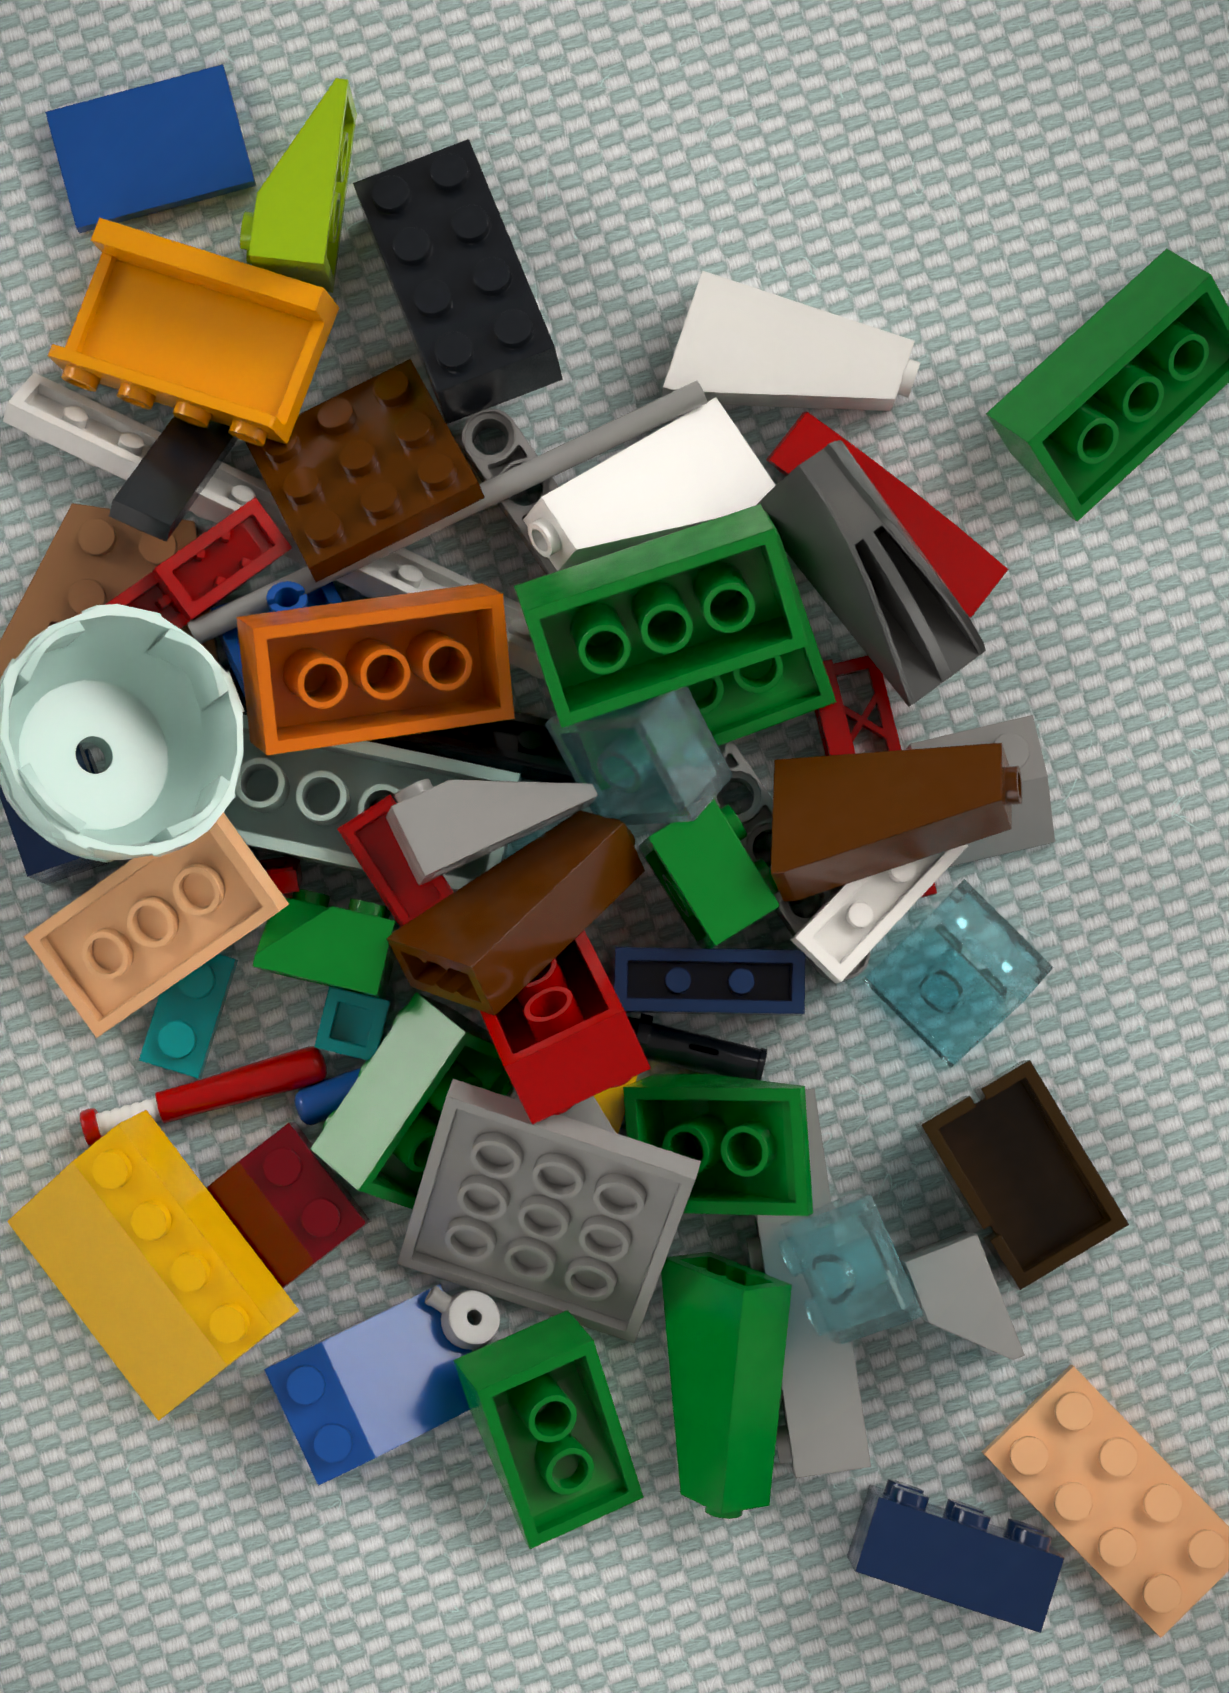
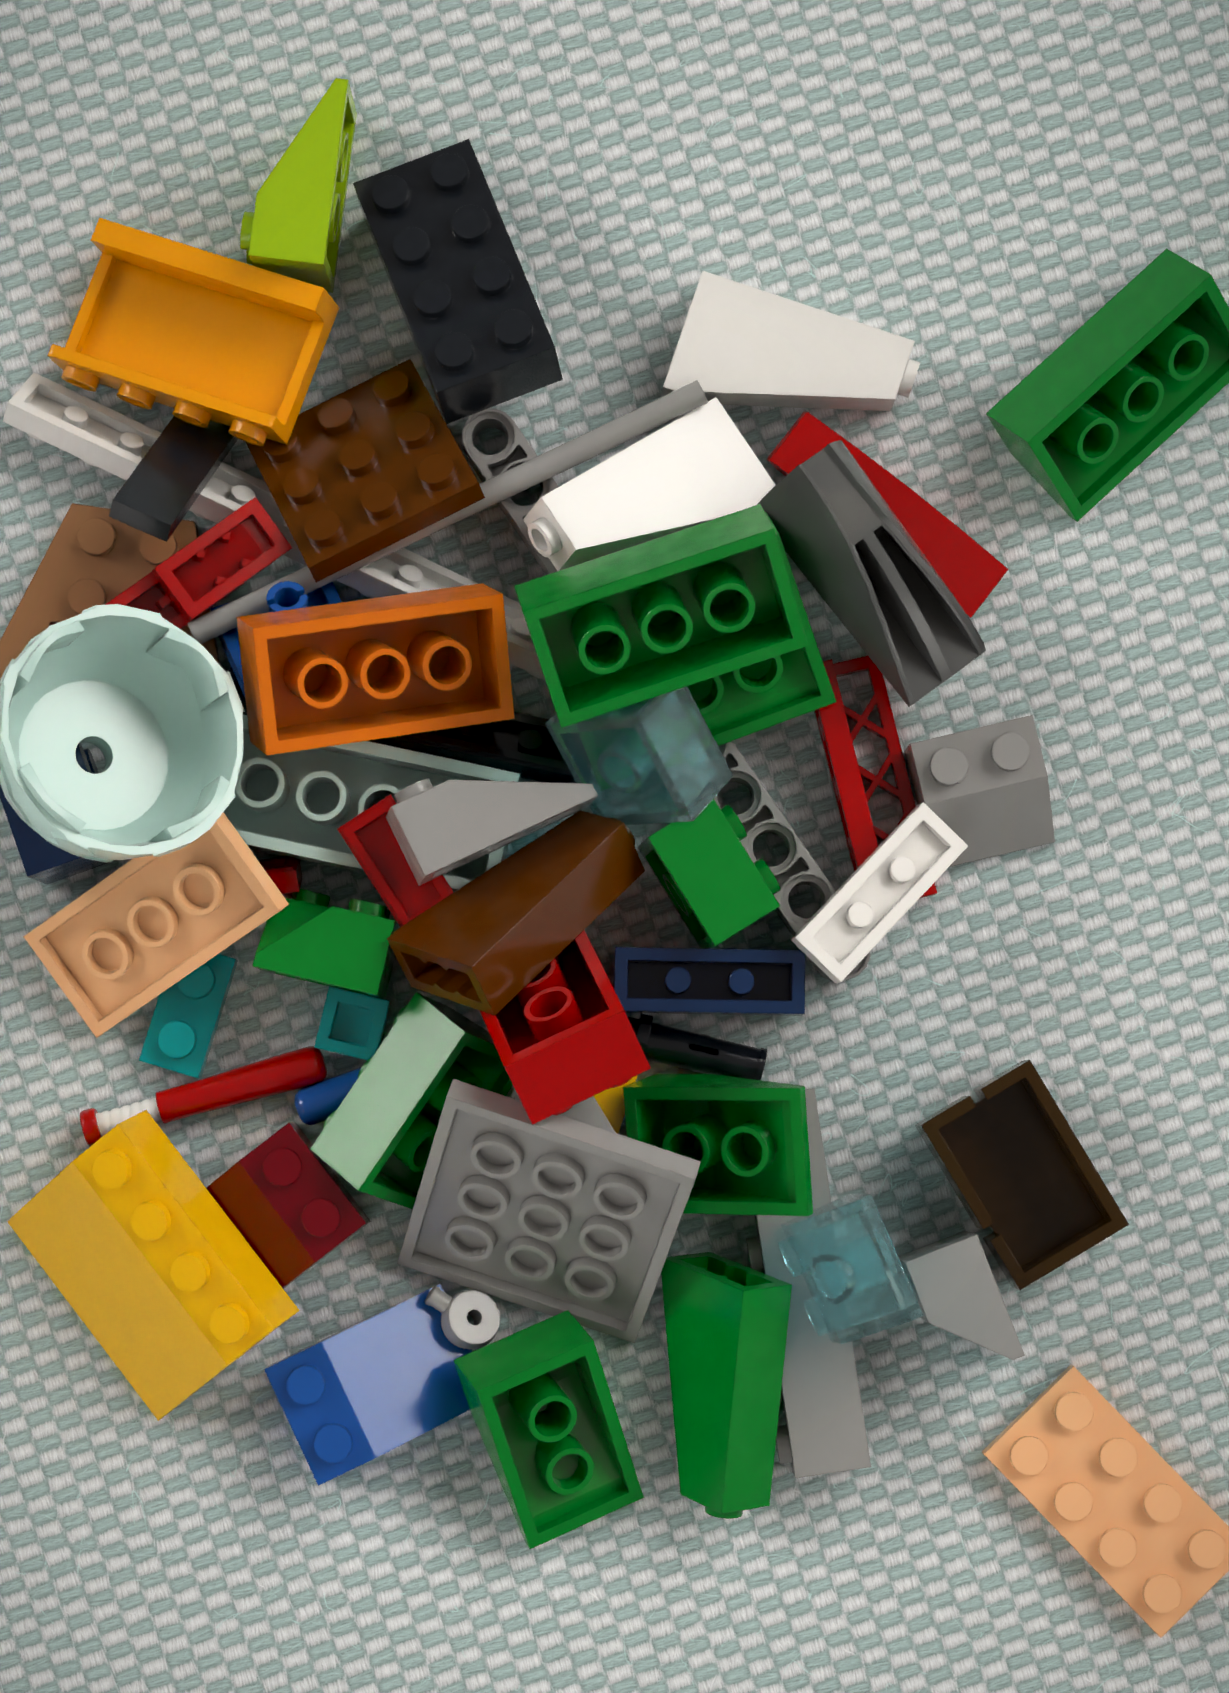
blue tile [45,64,257,234] -> none
reddish brown slope [771,743,1022,902] -> none
dark blue brick [847,1479,1064,1633] -> none
clear light blue slope [863,879,1054,1068] -> none

